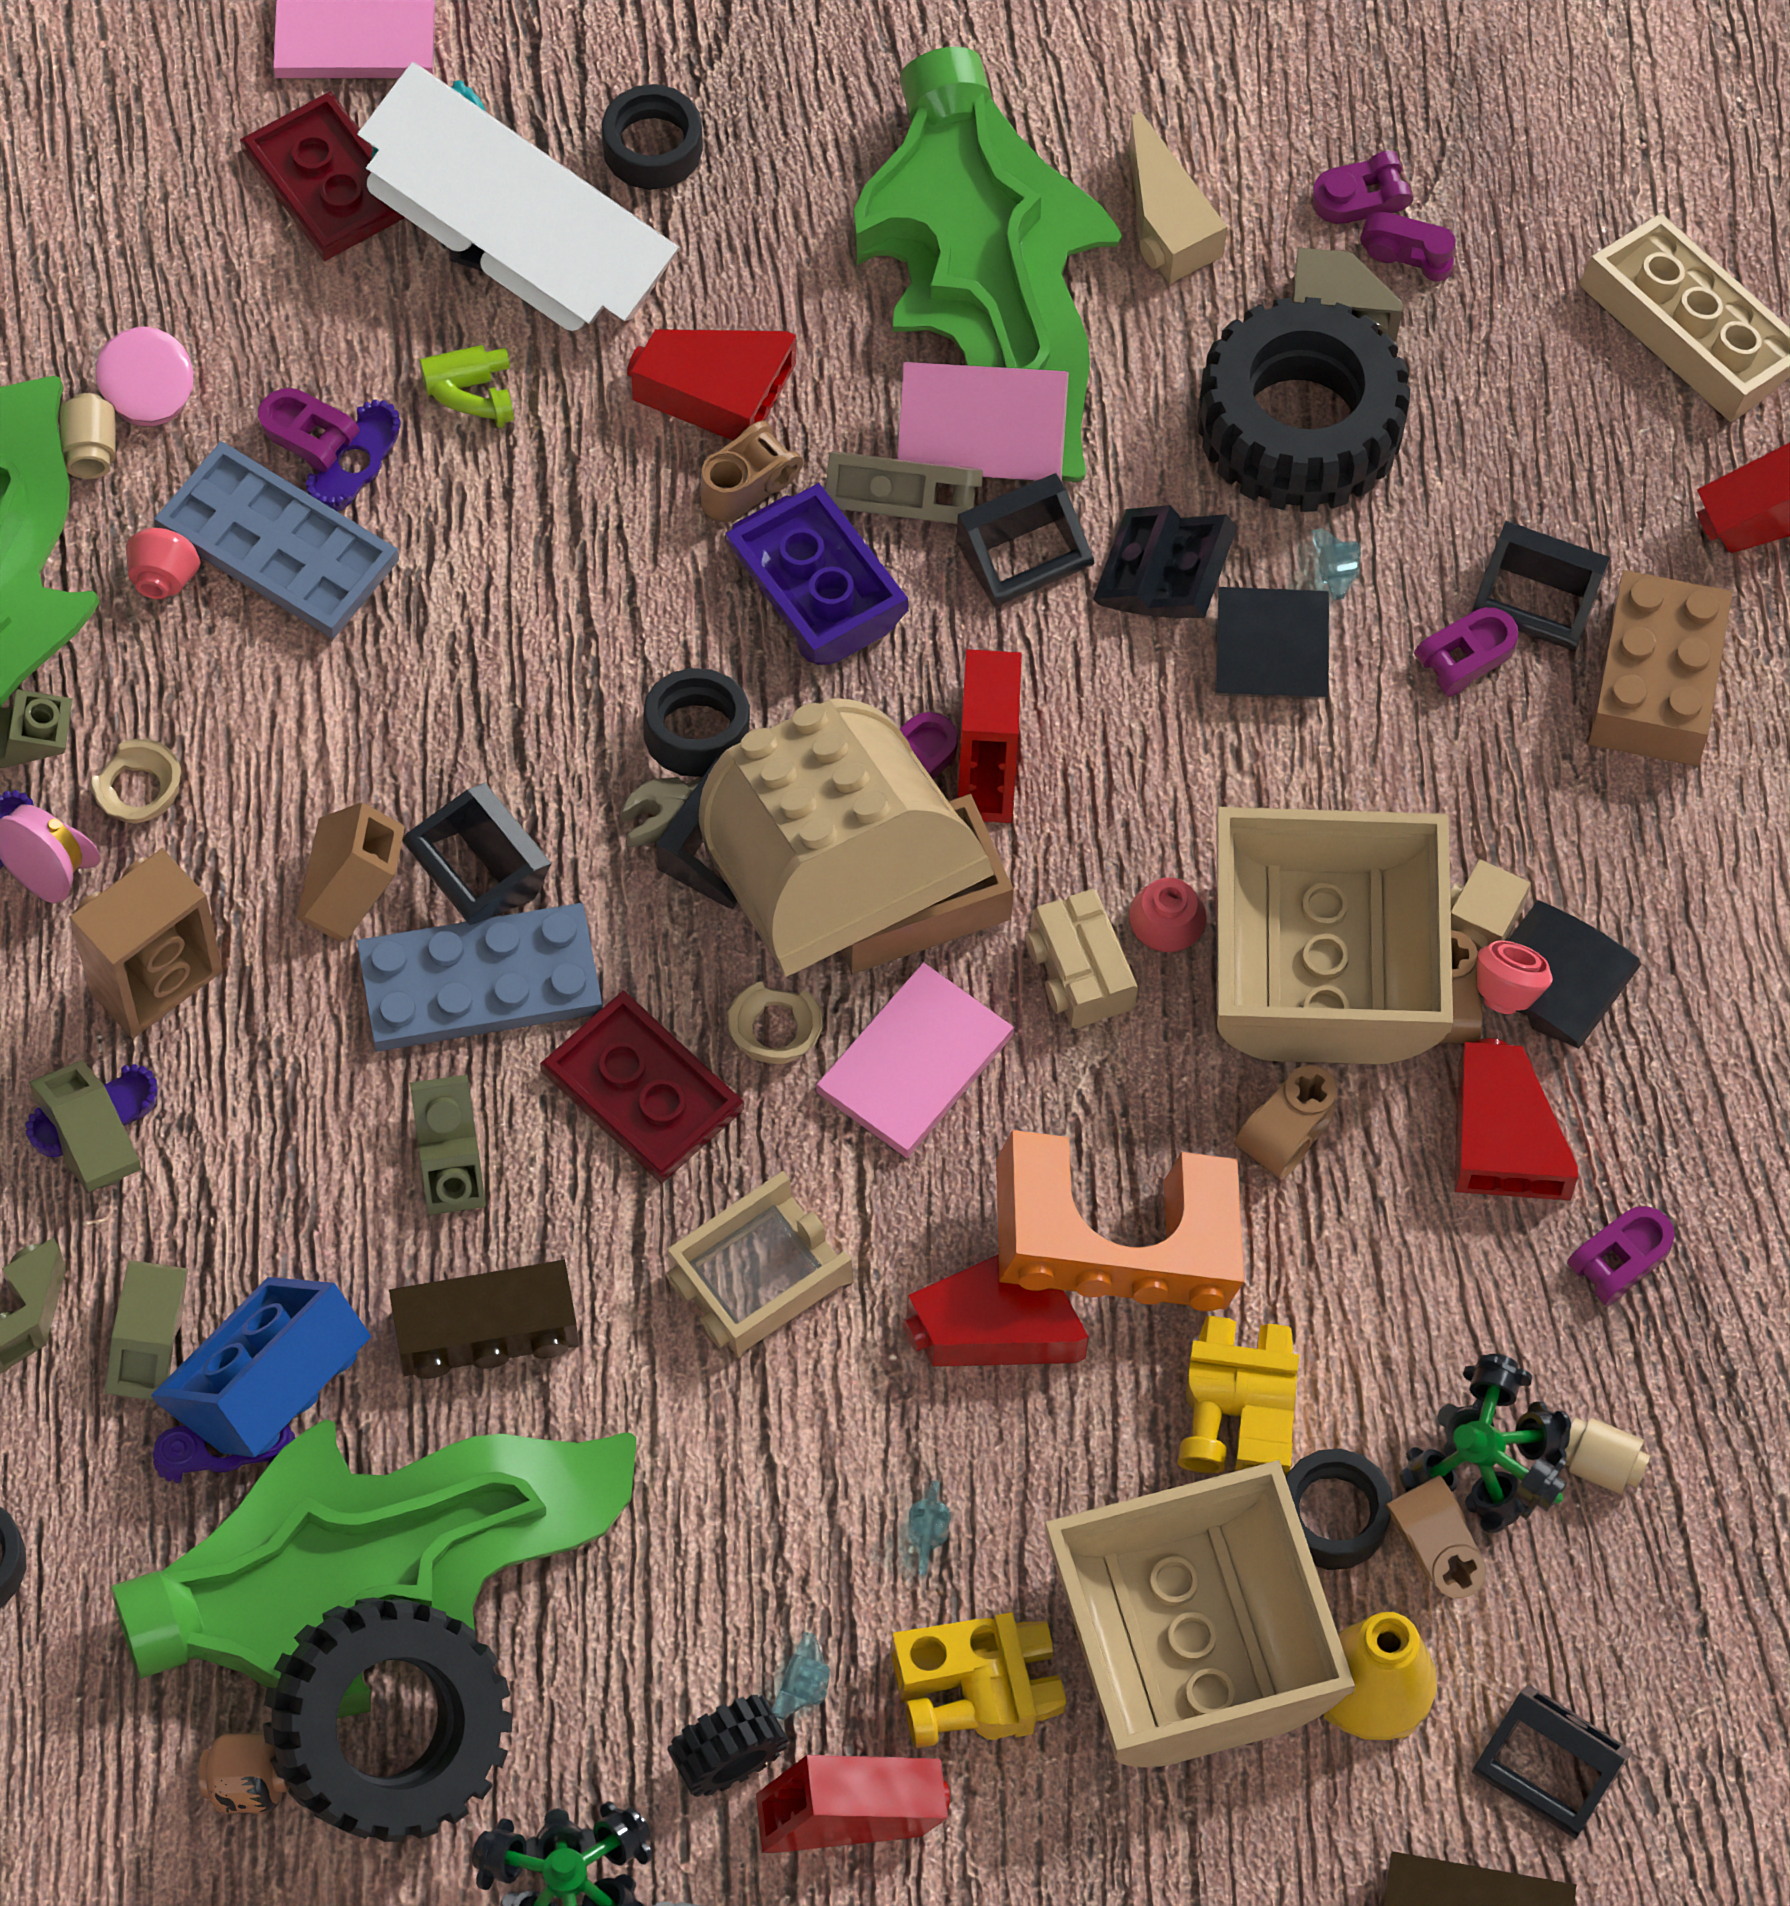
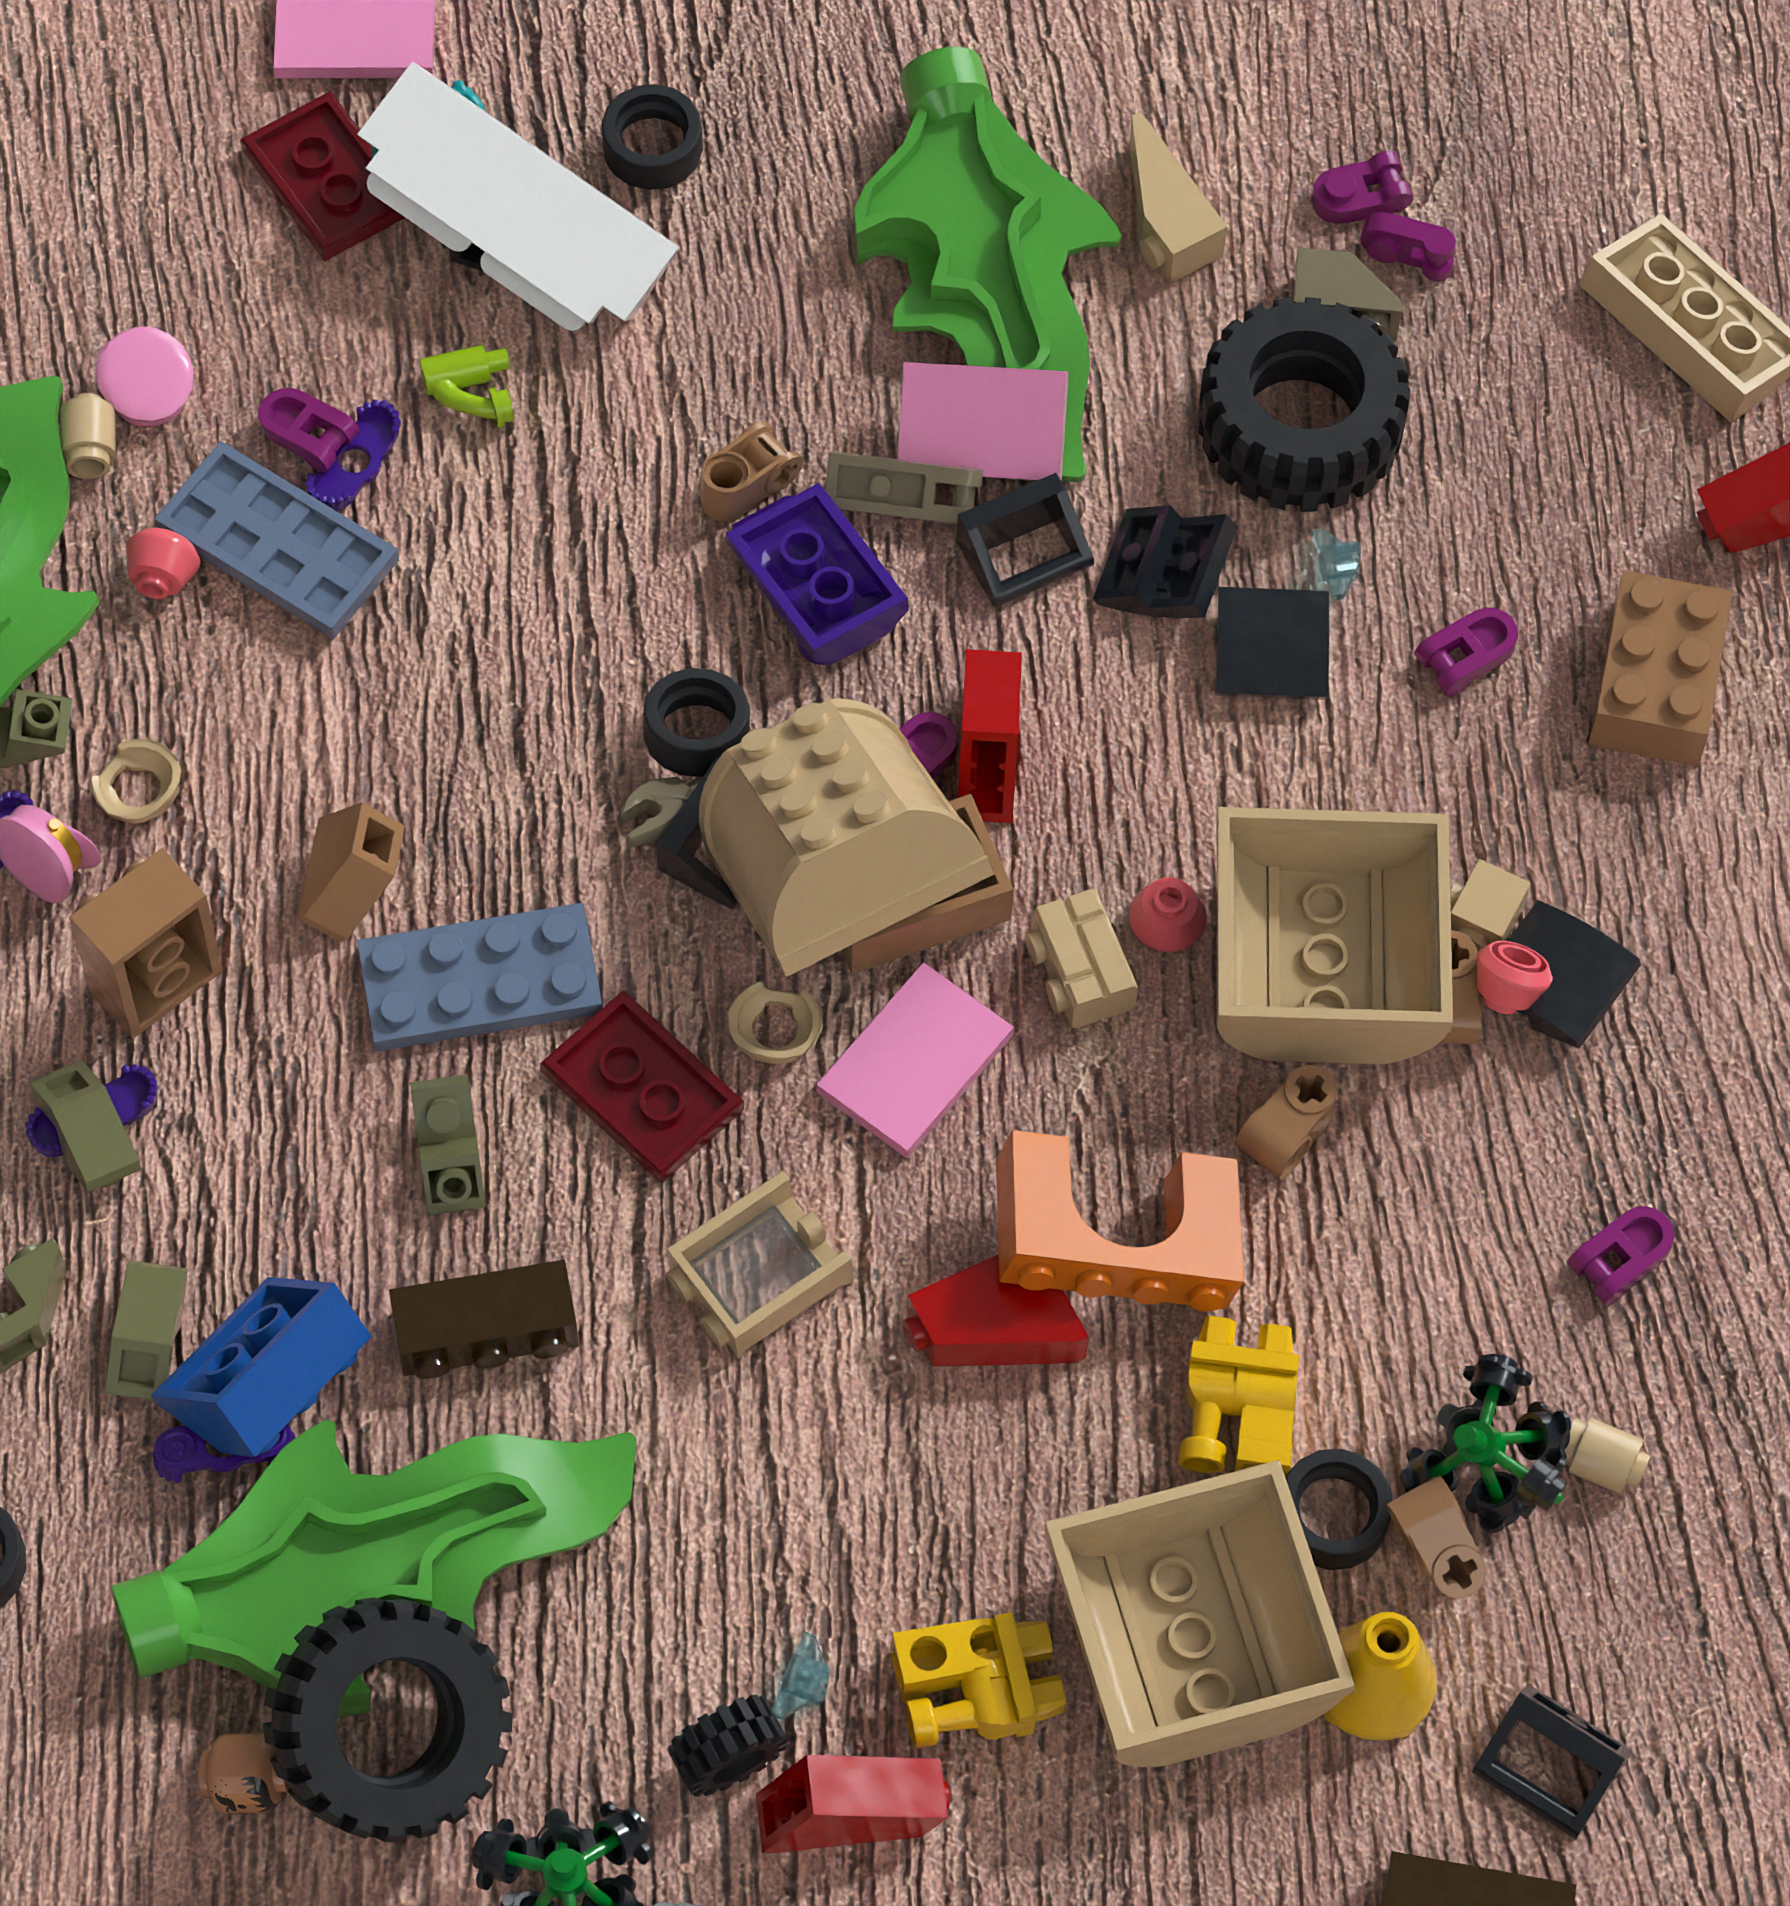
black tile [402,783,552,925] -> none
red slope [627,329,796,441] -> none
clear light blue piece [908,1480,951,1575] -> none
red slope [1454,1038,1578,1201] -> none
black tile [1472,520,1610,652] -> none

